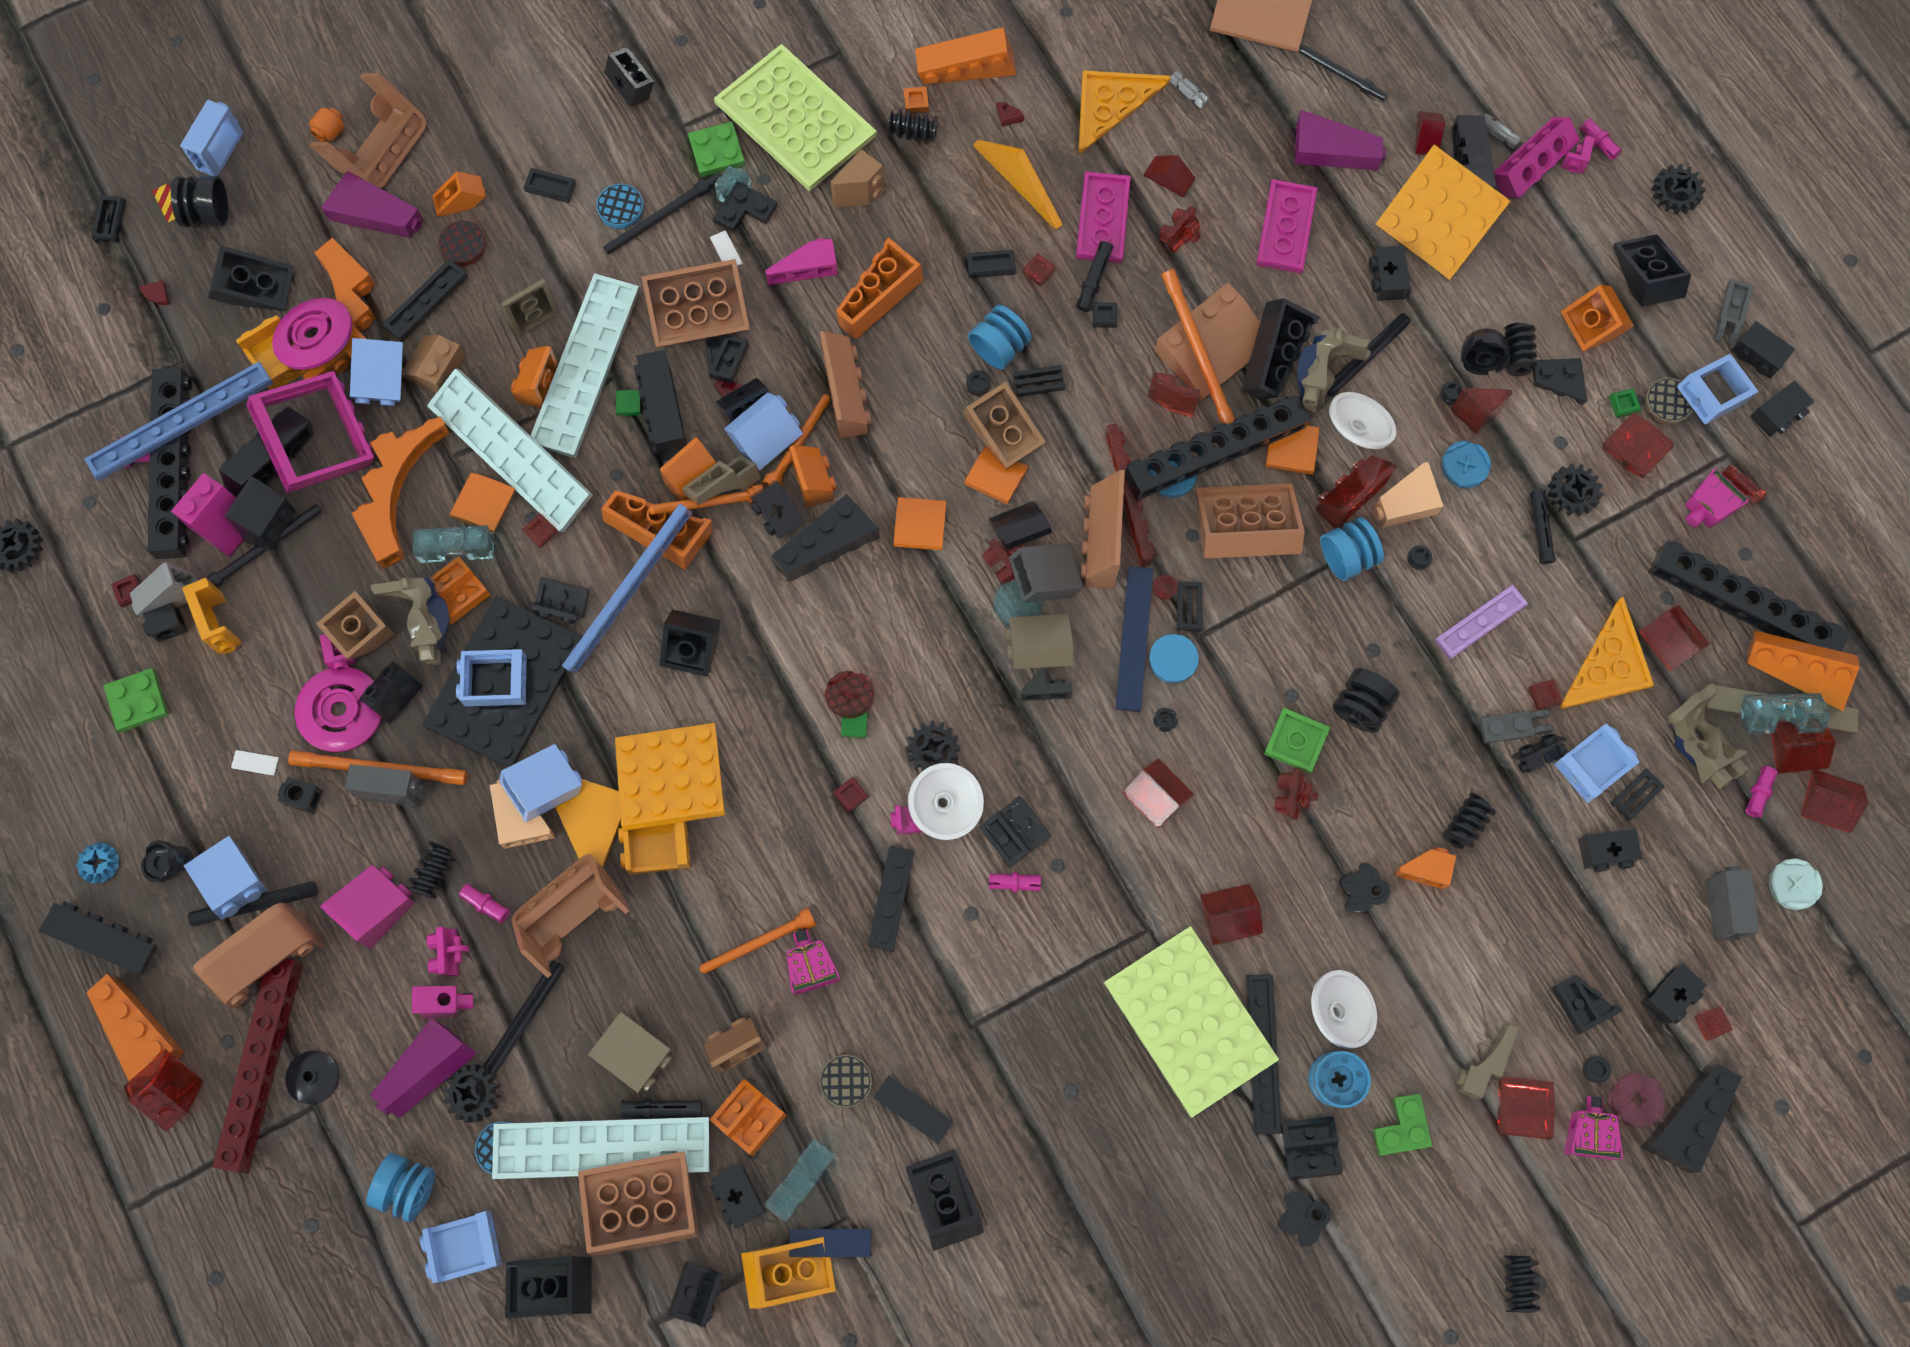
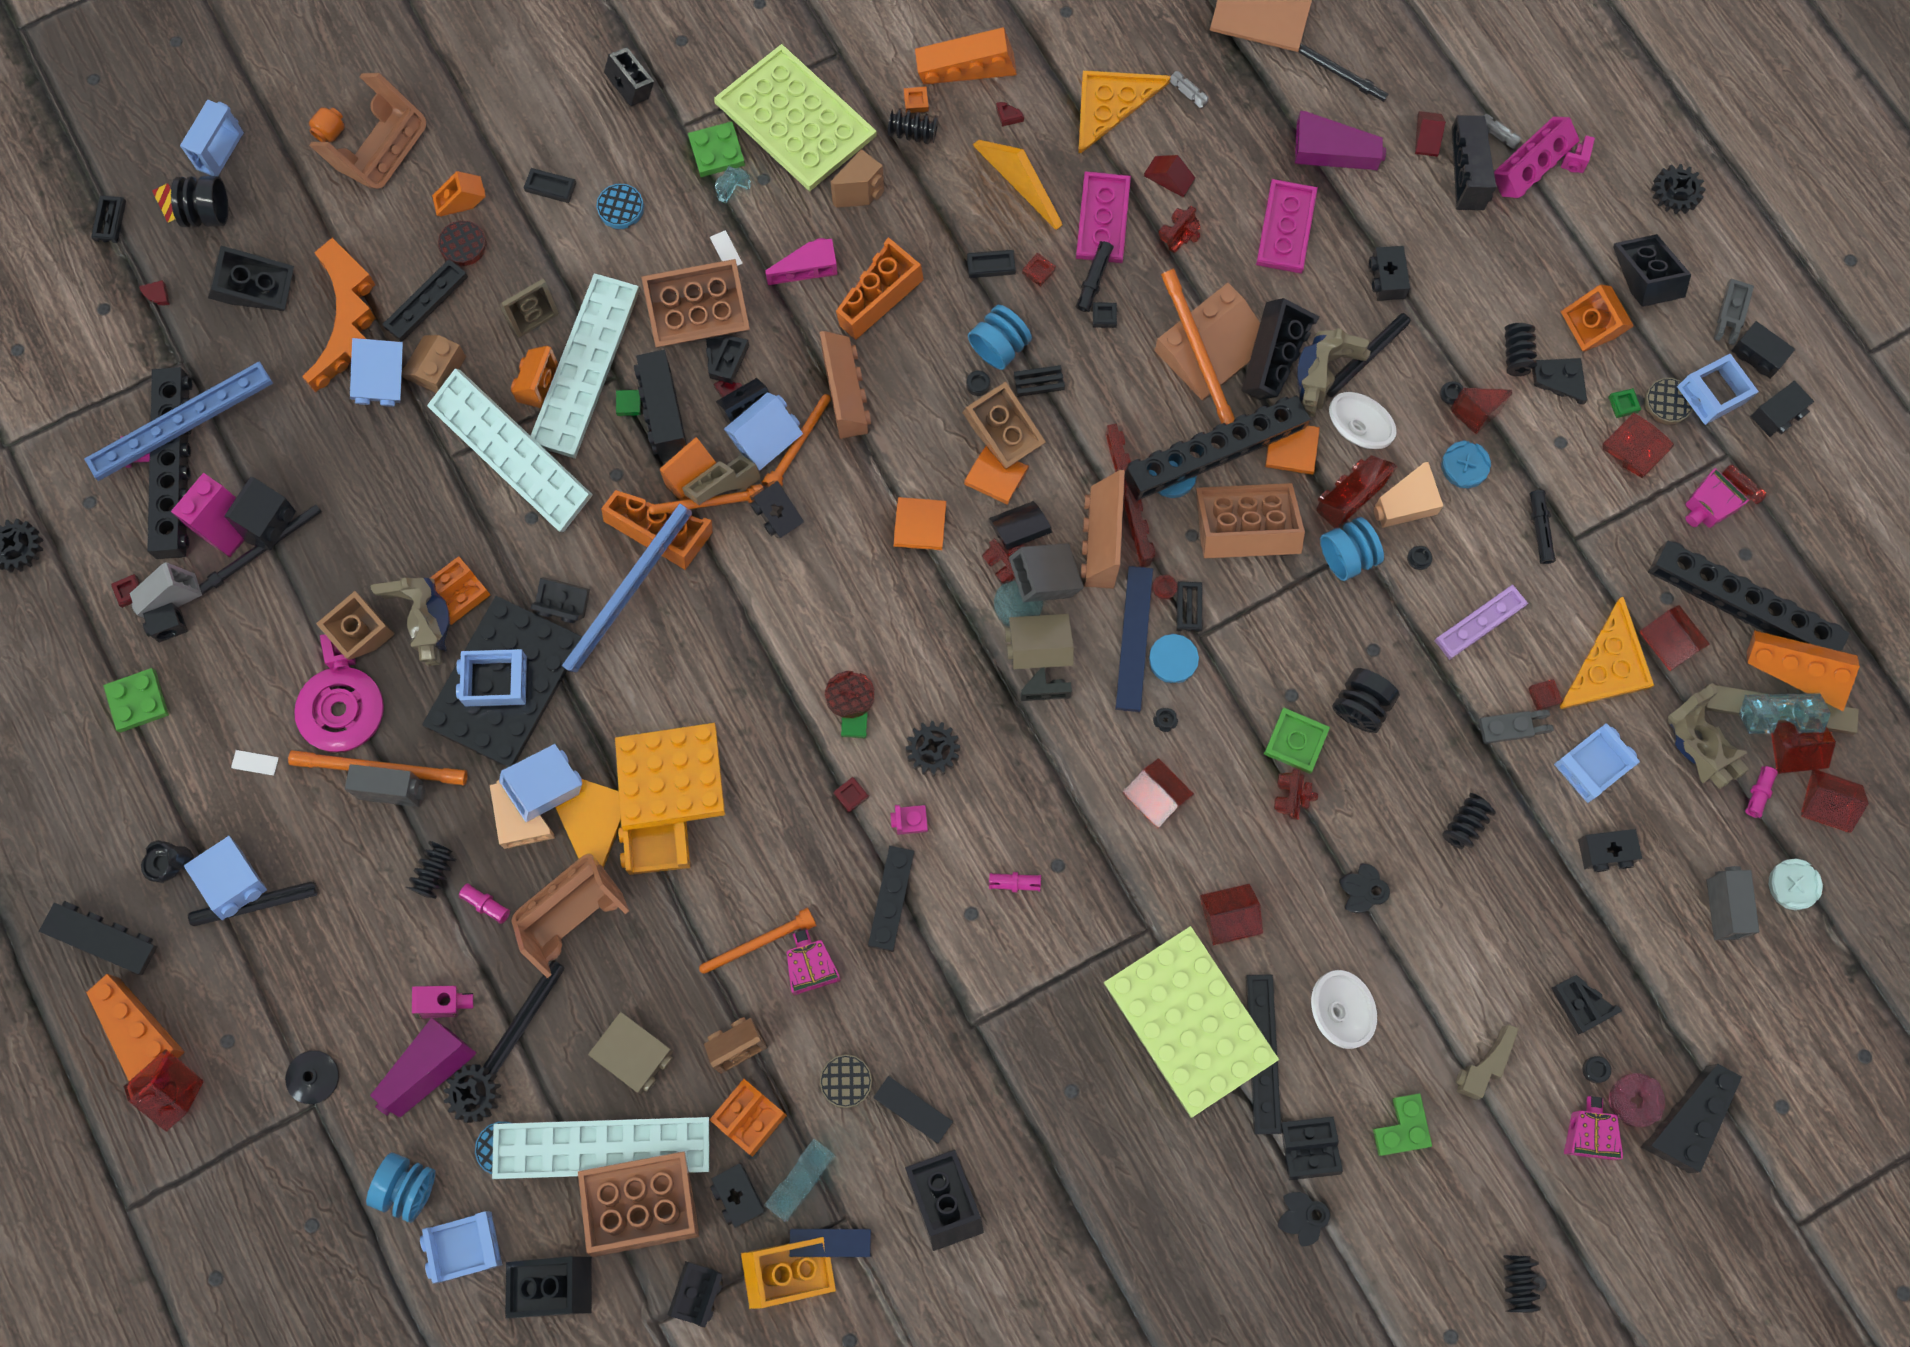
dark azure gear [76,842,119,883] -> none
light orange panel [182,577,242,654] -> none
nougat windscreen [193,903,326,1010] -> none
dark red brick [212,958,303,1173] -> none
black wedge [219,406,314,498] -> none
light orange panel [236,315,309,390] -> none
dark pink window [246,371,374,493] -> none
dark pink piece [272,298,352,370] -> none
black brick [278,777,323,814] -> none
dark pink slope [320,865,415,948] -> none
magenta slope [321,171,423,238] -> none
orange arch [351,417,450,569] -> none
black bracket [359,661,423,724] -> none
clear light blue arch [413,525,494,563] -> none
dark pink hips [427,927,469,977] -> none
orange slope [449,472,516,533] -> none
clear red plate [522,513,558,548] -> none
black bar [603,172,724,255] -> none
black pin [621,1098,702,1119] -> none
black slope [660,609,721,677] -> none
black plate [713,182,778,232] -> none
black wedge [772,494,880,582] -> none
orange slope [789,445,837,508] -> none
white dish [908,763,984,840] -> none
black slope [978,796,1052,867] -> none
clear red slope [1148,372,1200,418] -> none
dark azure wheel [1308,1051,1371,1108] -> none
light orange plate [1376,145,1511,280] -> none
orange slope [1394,847,1456,890] -> none
black cylinder [1461,328,1510,375] -> none
clear red slope [1497,1076,1555,1140] -> none
black hinge [1511,734,1567,773] -> none
black gear [1547,464,1603,517] -> none
dark pink pin [1580,118,1622,161] -> none
black tile [1610,768,1665,821] -> none
black brick [1641,963,1707,1025] -> none
clear red plate [1694,1006,1733,1041] -> none

